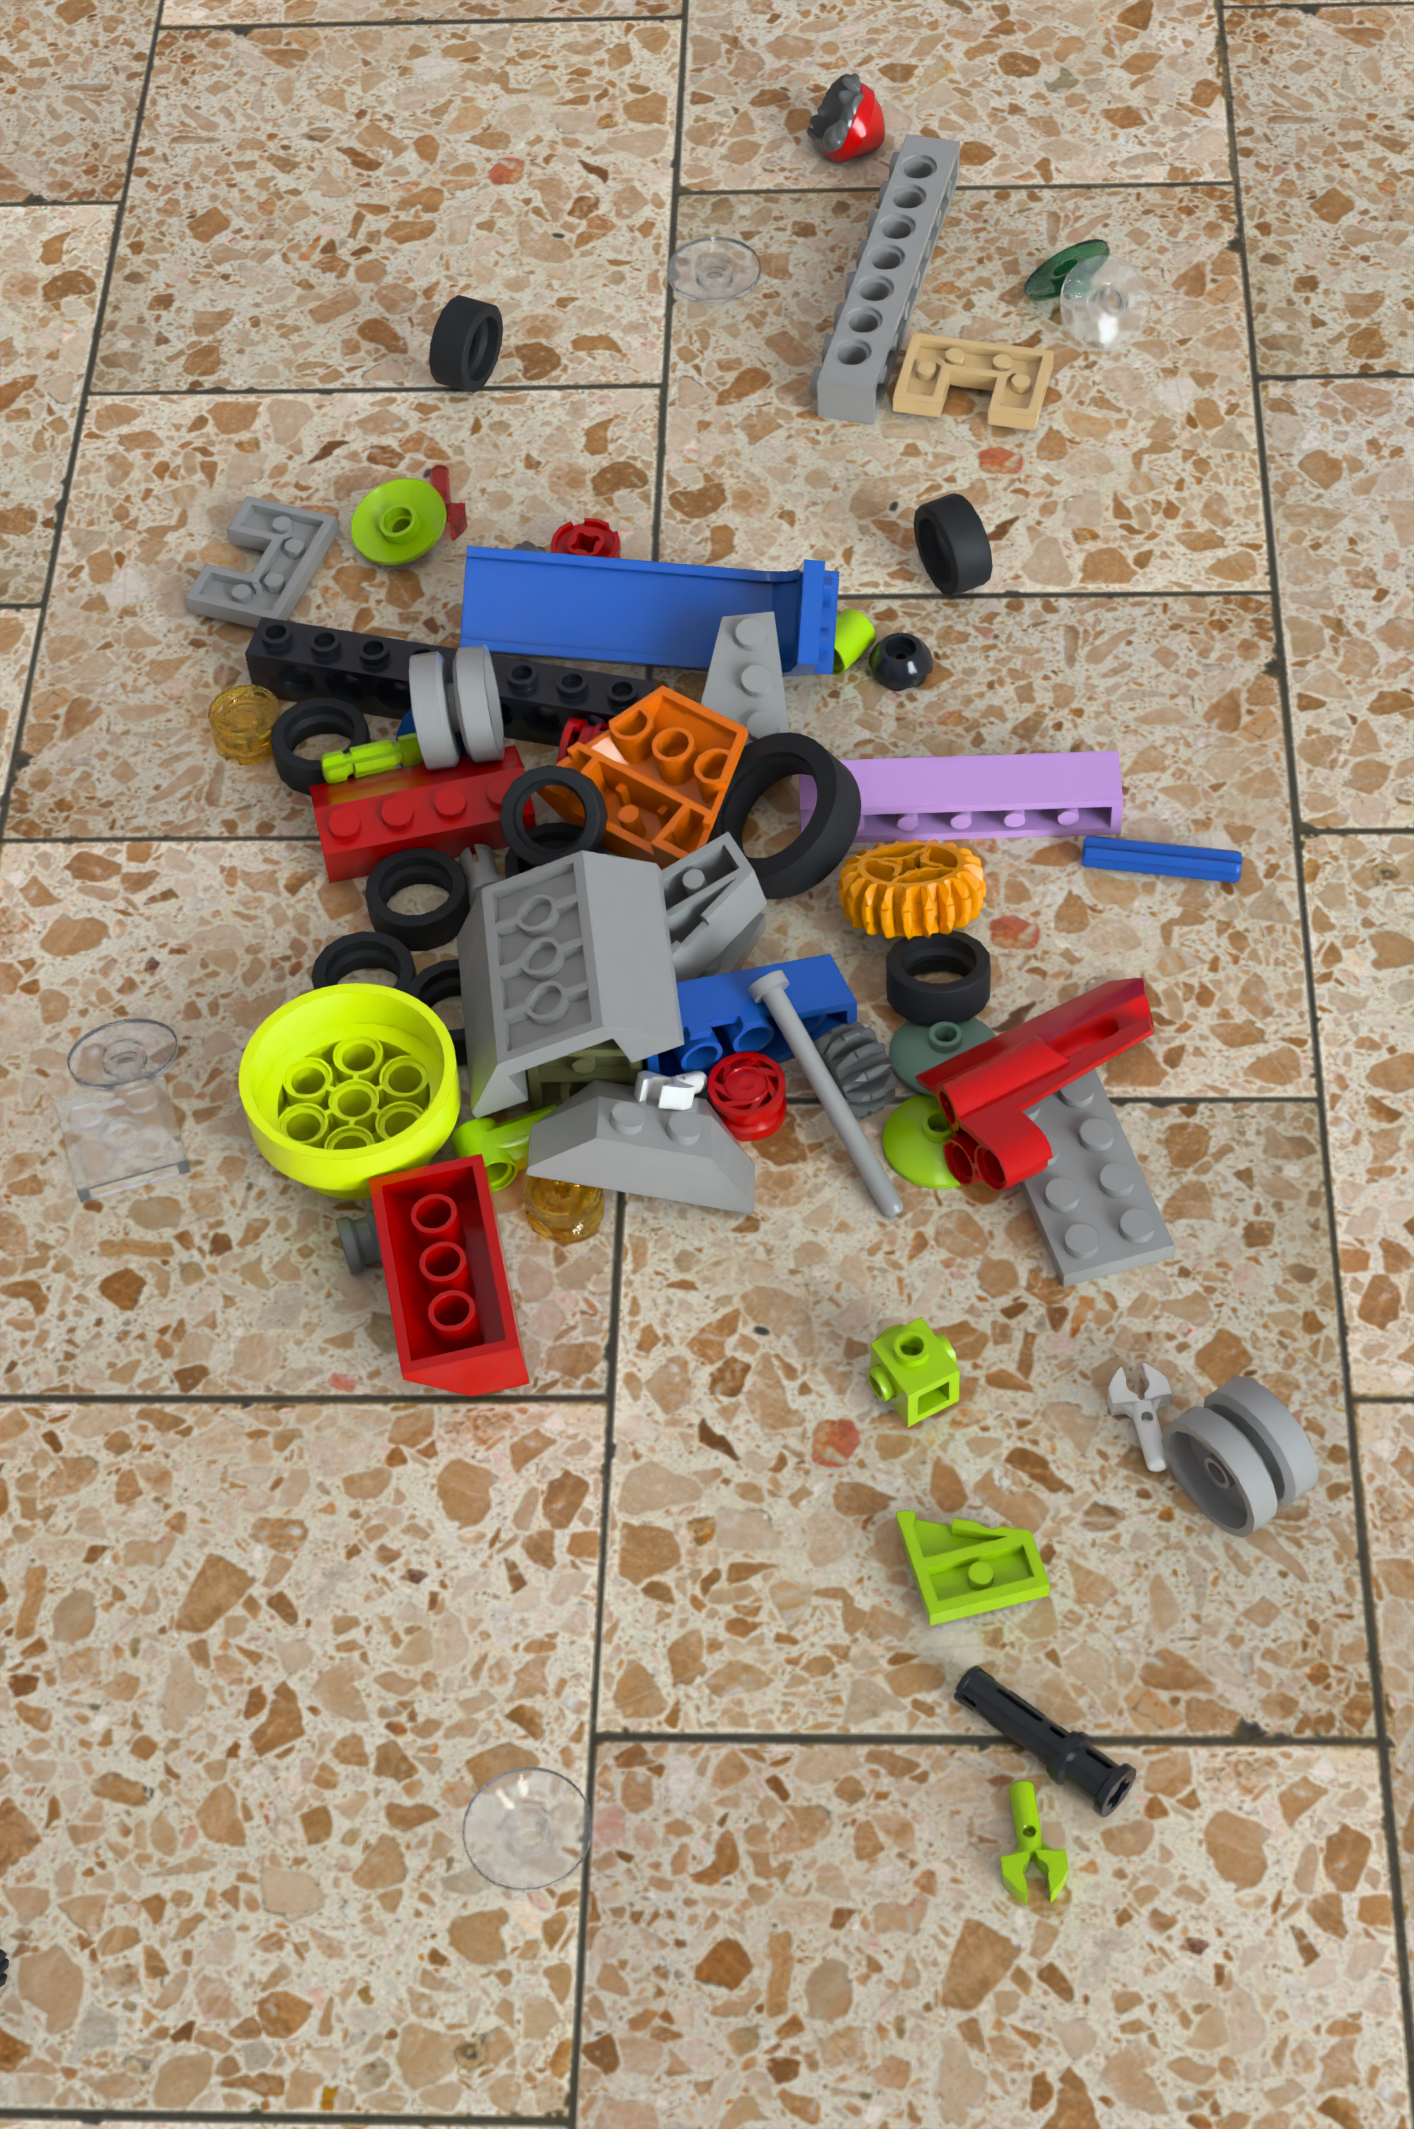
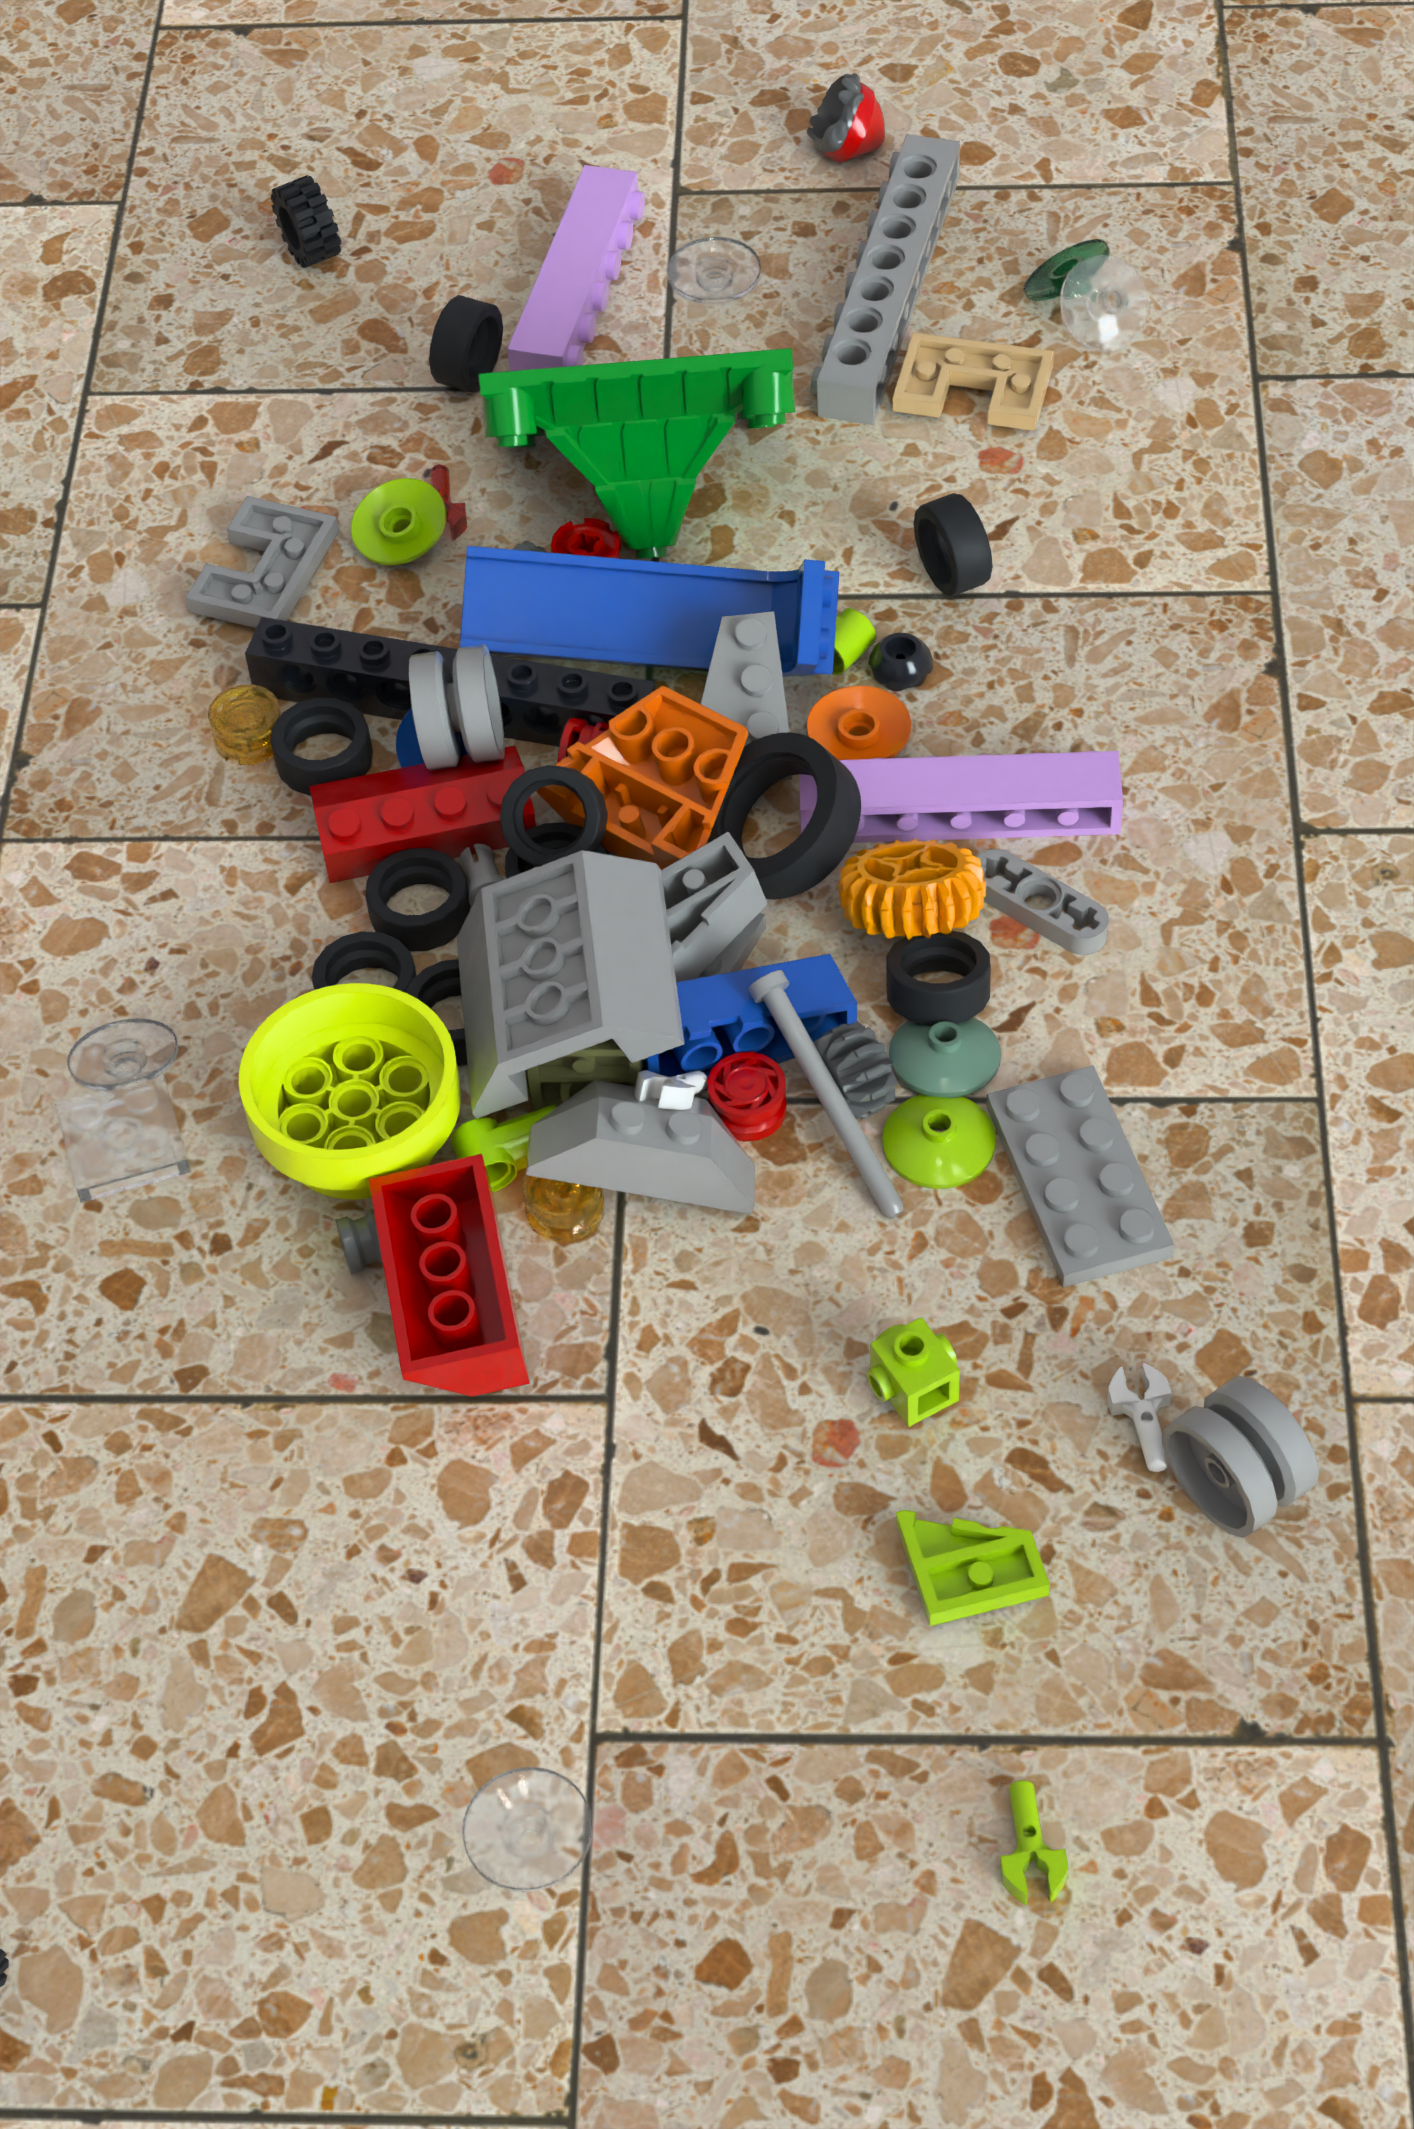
lime axle [321,733,424,784] -> none
red panel [915,978,1155,1193] -> none
black pin [954,1665,1137,1817] -> none
blue axle [1082,835,1243,883] -> none
none -> black tyre [271,175,341,268]
none -> green piece [479,348,796,559]
none -> lavender brick [507,165,645,371]
none -> orange dish [807,685,911,760]
none -> light grey beam [976,849,1109,955]

